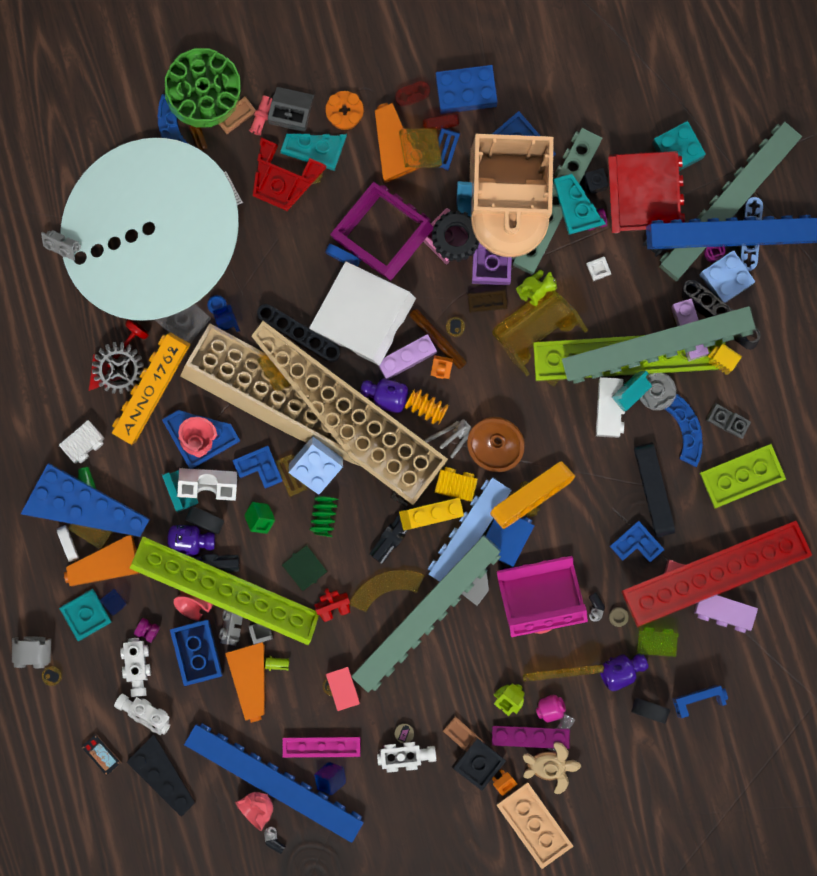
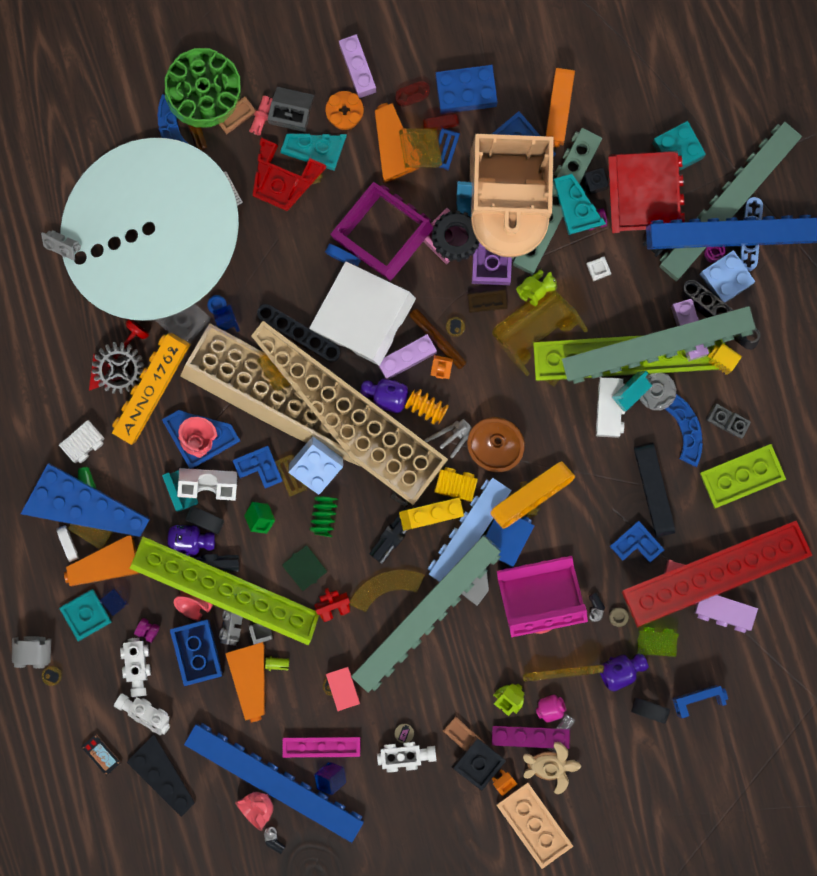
none -> lavender brick [339,34,376,98]
none -> orange slope [545,68,575,147]

